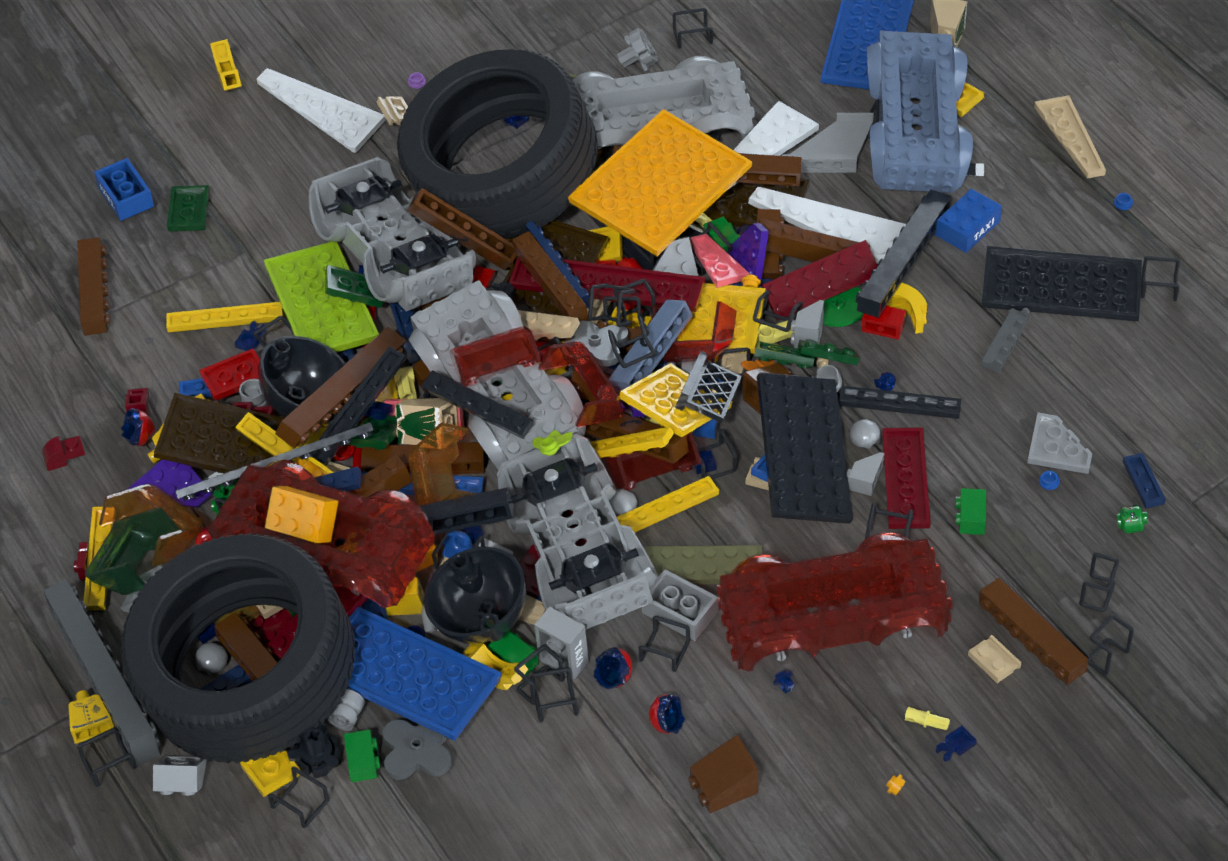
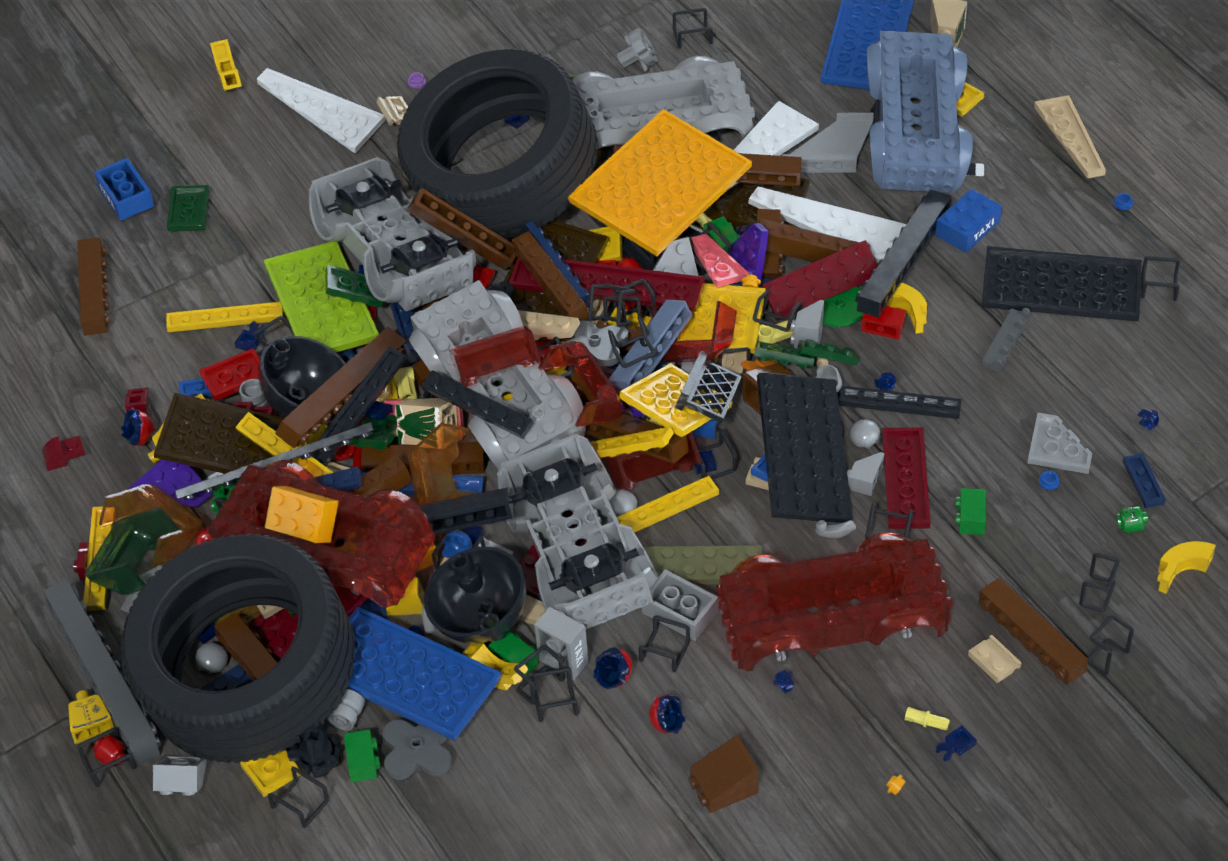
lime plate [532,430,573,456] -> none
none -> red head [93,735,126,767]
none -> light grey arm [815,520,856,539]
none -> clear blue plate [1137,409,1159,430]
none -> yellow arch [1157,541,1216,594]

